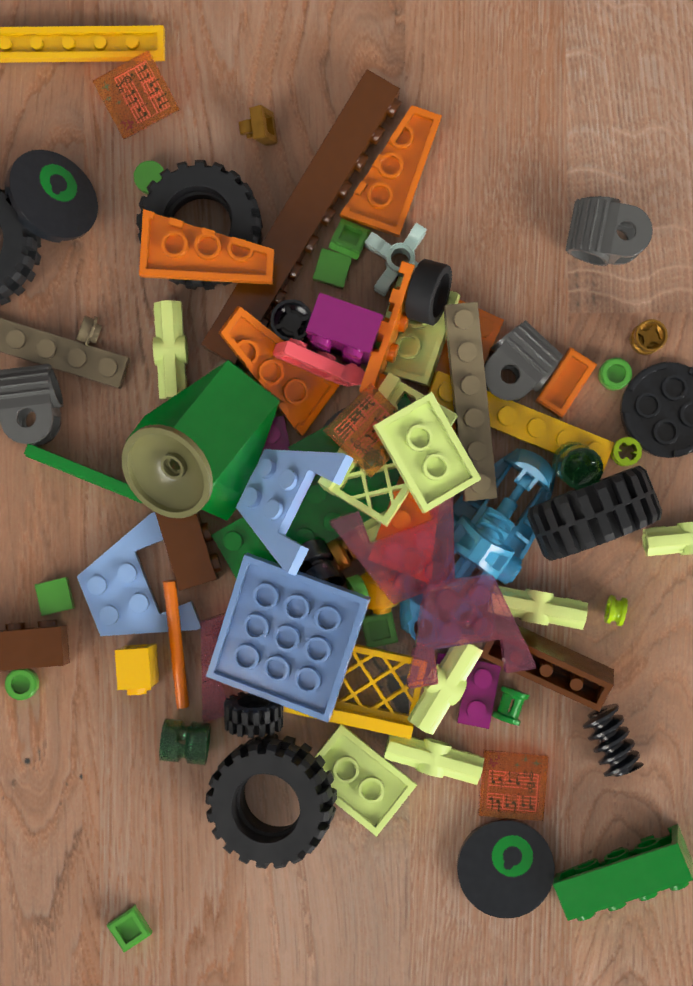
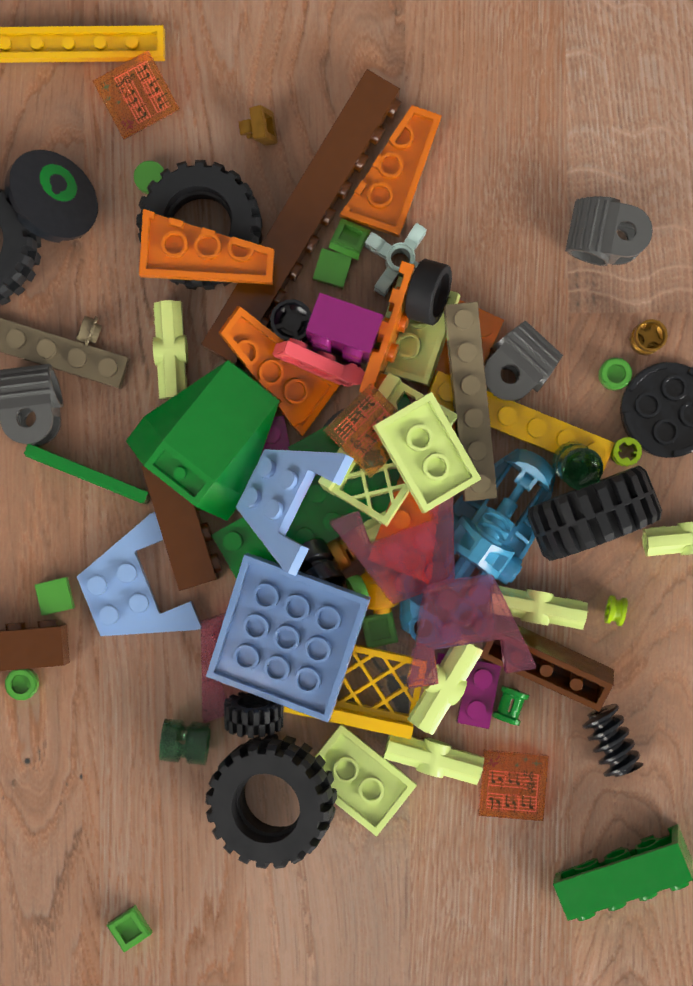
yellow brick [115,643,159,695] -> none
olive dish [122,425,213,518] -> none
orange bar [163,580,189,709] -> none
black tile [457,818,555,918] -> none
orange tile [534,347,597,419] -> none

